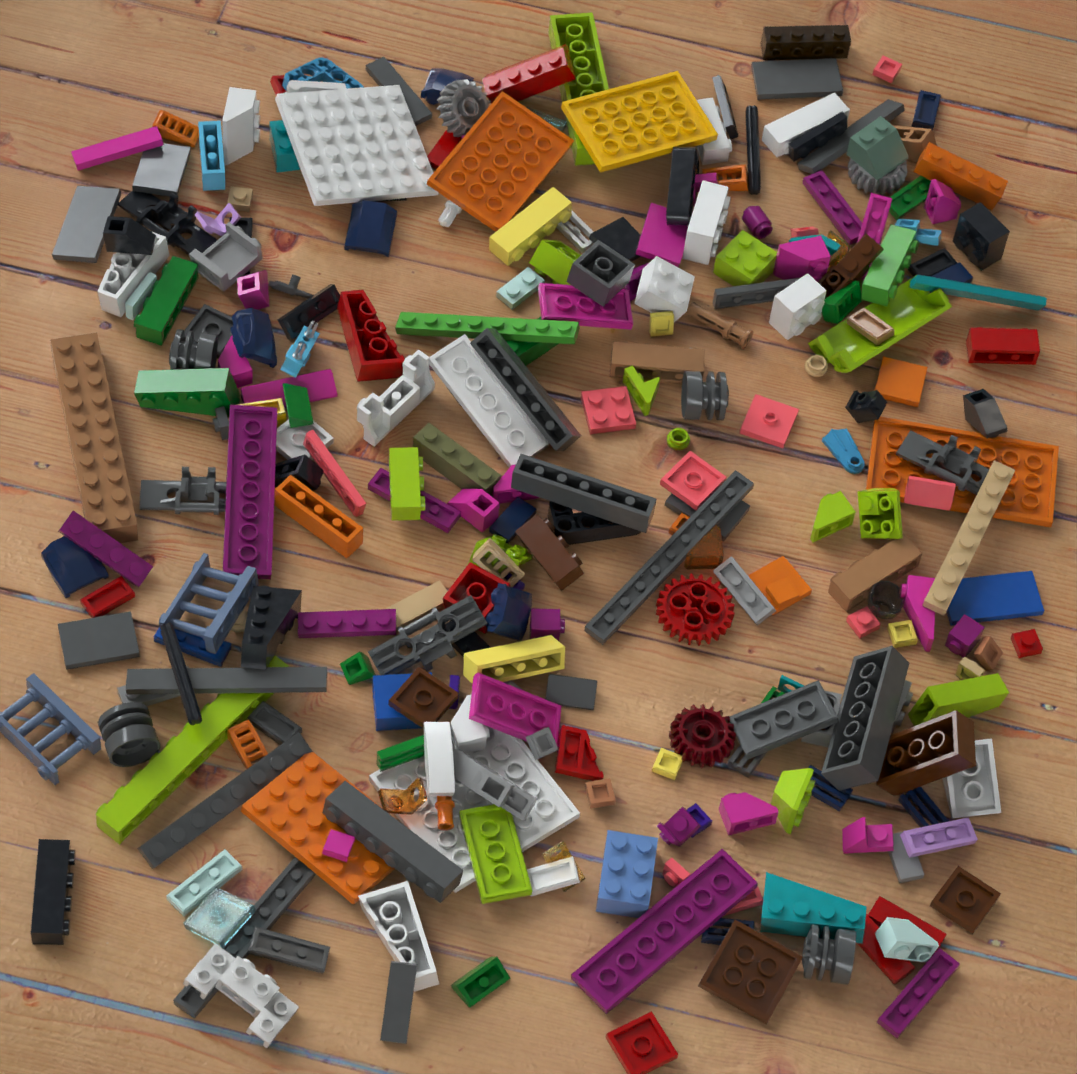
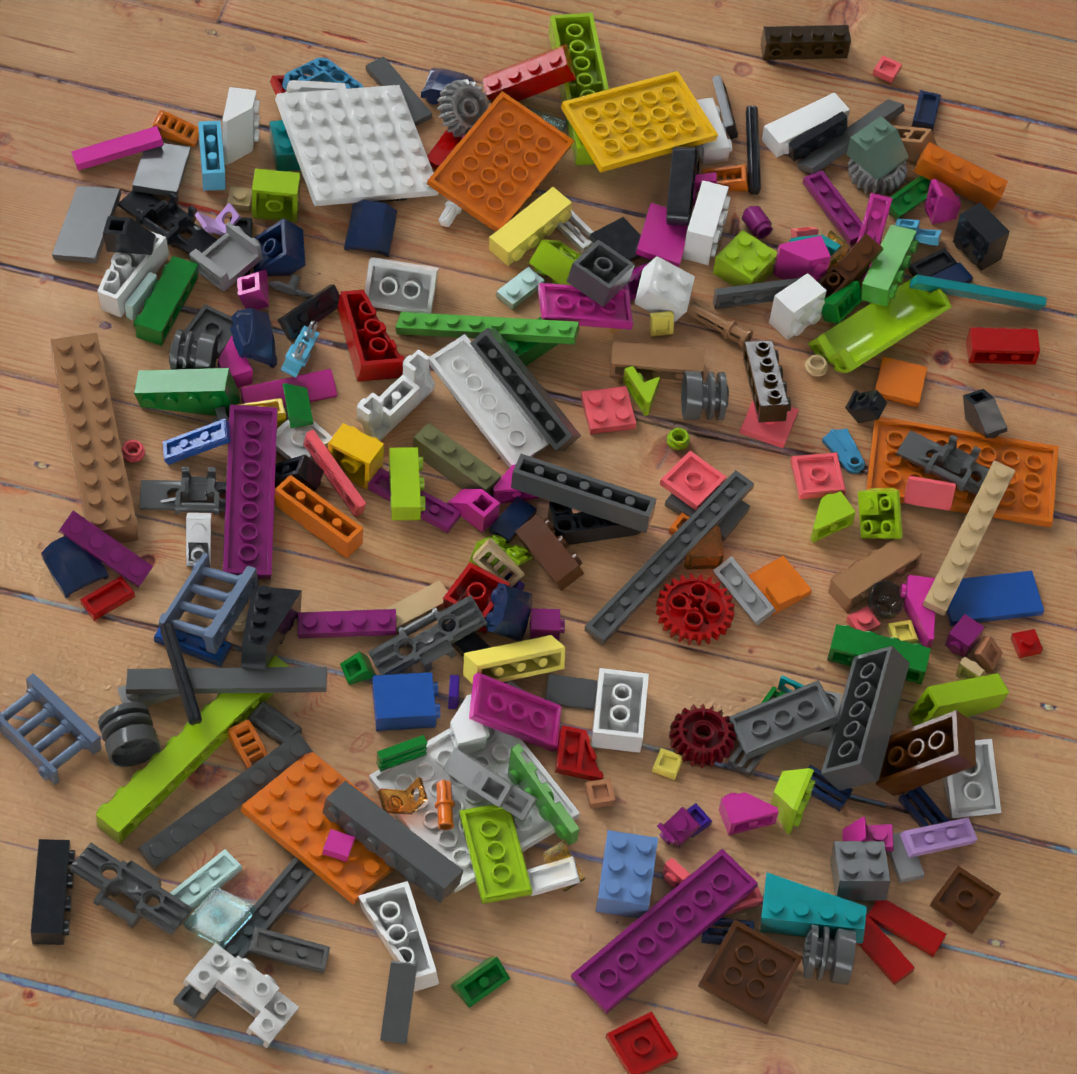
dark grey tile [58,611,140,670] -> none
reddish brown plate [388,667,459,729] -> none
white slope [424,722,455,796] -> none
light grey tile [525,727,559,760] -> none
dark grey tile [751,58,843,100] -> none
medium nougat tile [847,308,895,346] -> none
light aqua slope [875,917,939,962] -> none
magenta plate [877,948,960,1039] -> none
light grey plate [891,680,913,733] -> none
none -> dark grey piece [69,843,193,935]
none -> coral plate [121,440,145,463]
none -> blue tile [163,419,231,465]
none -> white slope [186,513,211,566]
none -> lime brick [252,169,300,223]
none -> dark blue slope [253,218,306,276]
none -> yellow brick [328,423,384,490]
none -> white slope [365,257,439,313]
none -> bright green wing [508,744,580,846]
none -> white brick [591,668,649,753]
none -> dark brown brick [743,340,791,423]
none -> coral plate [790,452,846,500]
none -> green brick [827,624,931,685]
none -> dark grey brick [830,841,890,900]

